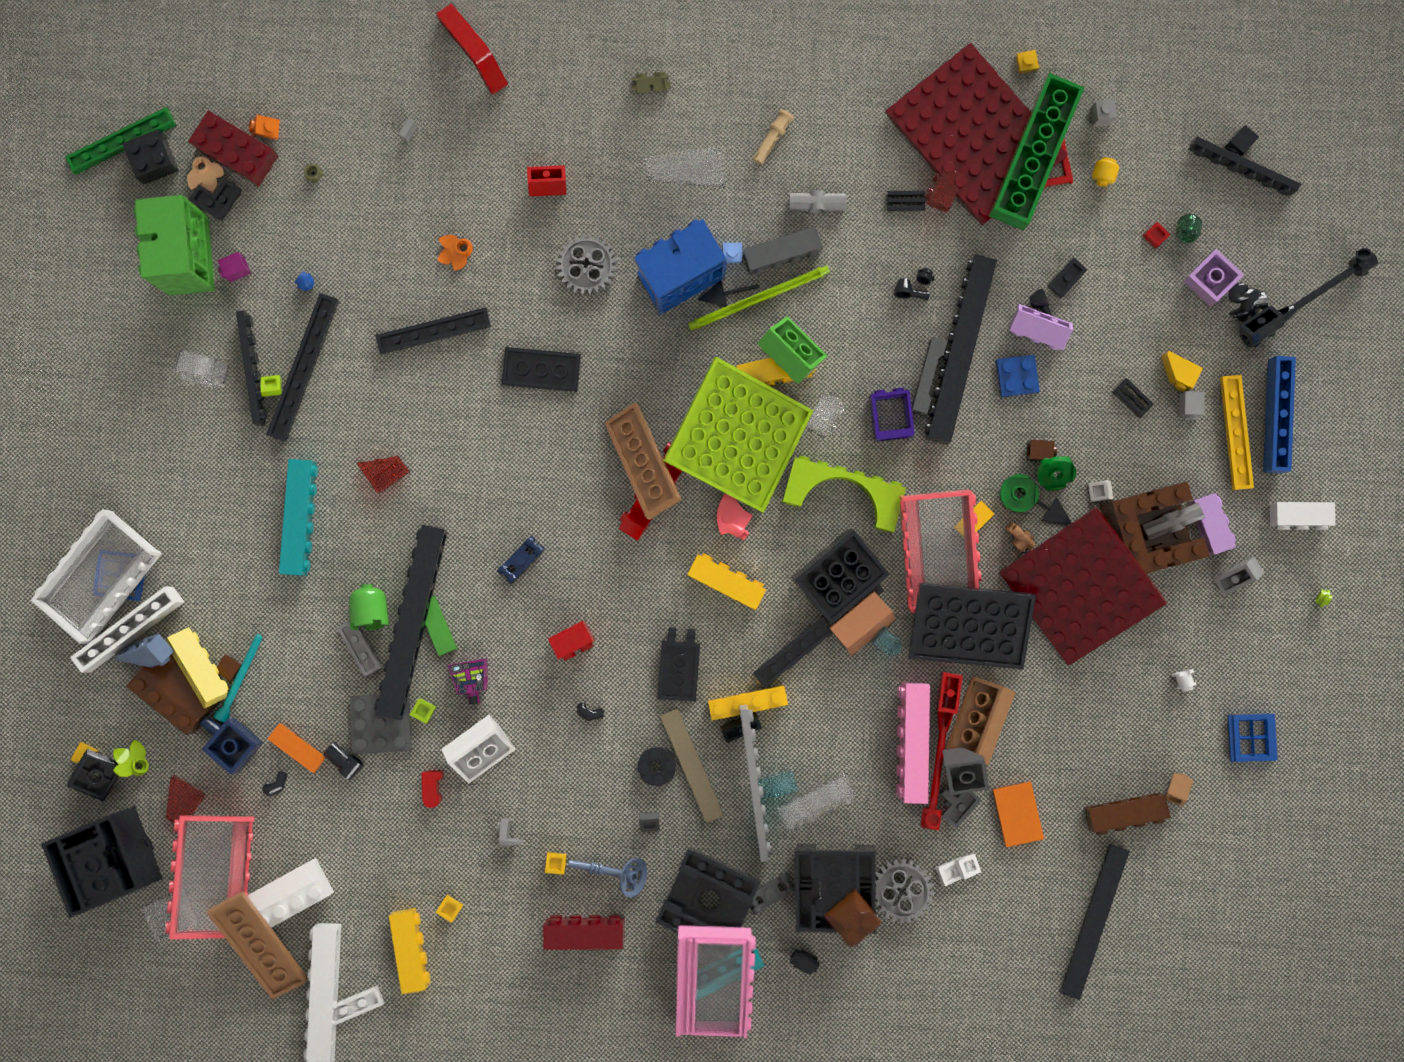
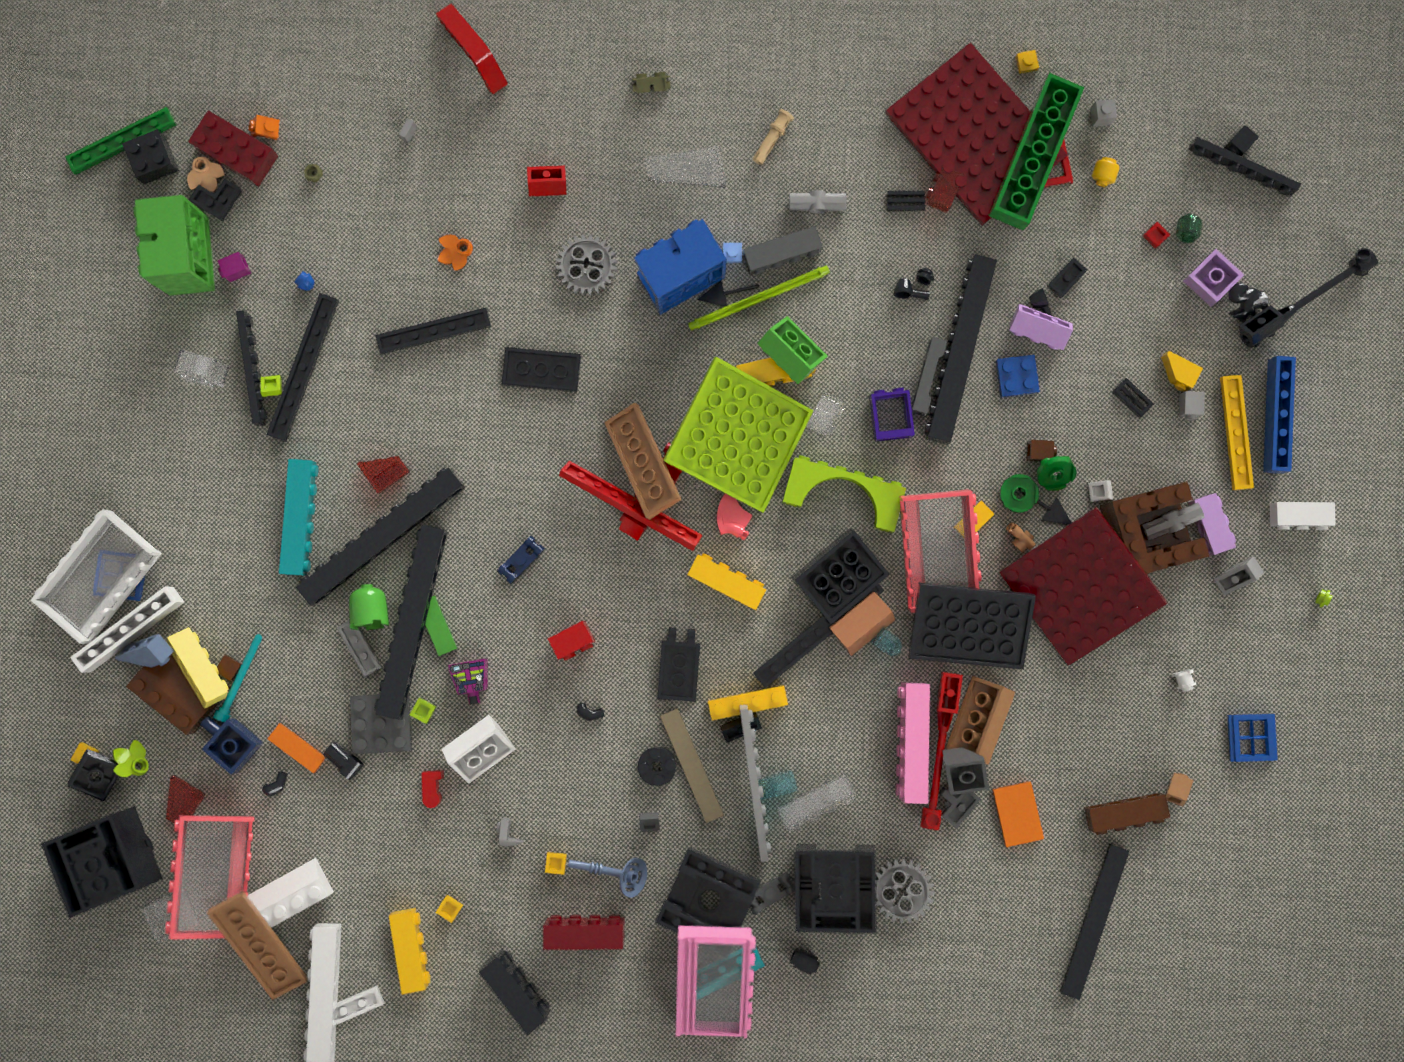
reddish brown slope [824,889,882,948] -> none
white slope [935,853,981,886] -> none
none -> black brick [296,467,466,606]
none -> black brick [478,948,550,1036]
none -> red plate [559,460,703,551]

